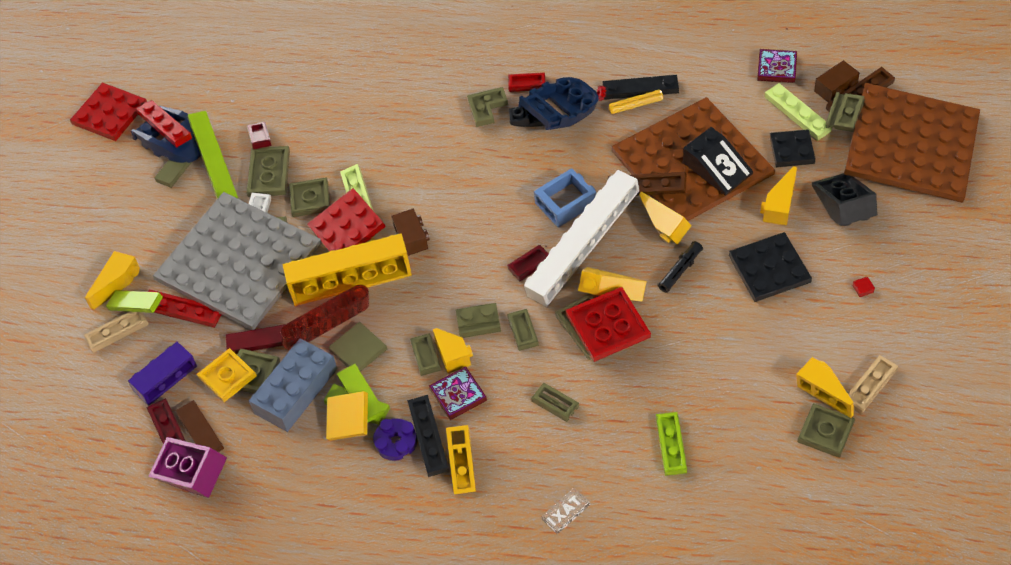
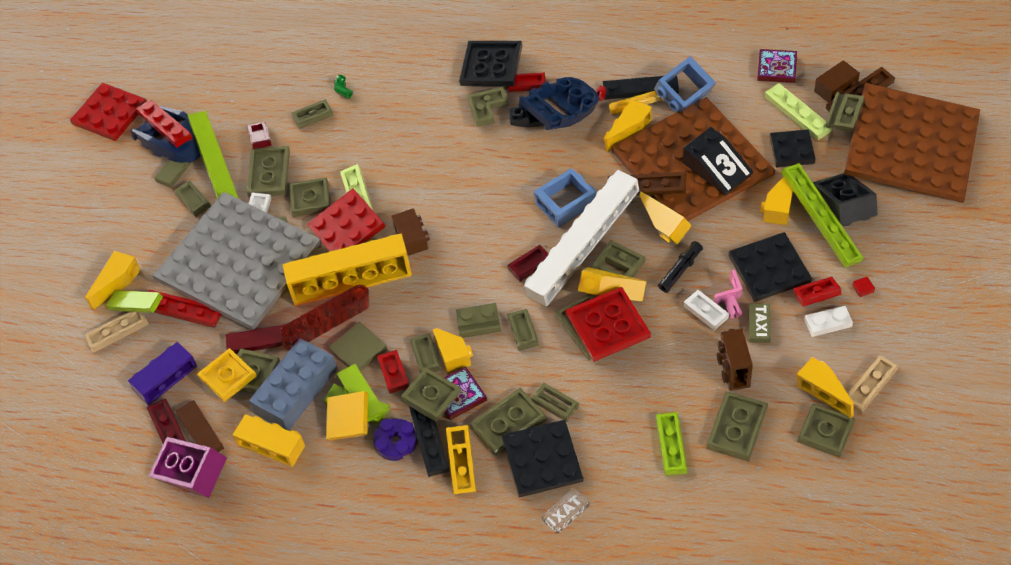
none -> olive tile [174,180,211,217]
none -> yellow brick [232,414,305,467]
none -> olive tile [292,99,333,129]
none -> green arm [334,75,353,99]
none -> red plate [377,350,409,394]
none -> olive plate [401,367,461,422]
none -> black plate [459,41,523,86]
none -> olive tile [469,388,547,456]
none -> black plate [502,420,584,498]
none -> olive plate [592,240,645,278]
none -> yellow slope [603,99,652,152]
none -> medium blue window [654,56,716,112]
none -> white plate [683,290,729,331]
none -> olive tile [706,391,768,462]
none -> bright pink bracket [713,269,743,319]
none -> reddish brown brick [717,329,753,391]
none -> olive tile [748,303,771,343]
none -> lime tile [781,163,864,268]
none -> red plate [794,277,841,307]
none -> white plate [804,306,853,337]

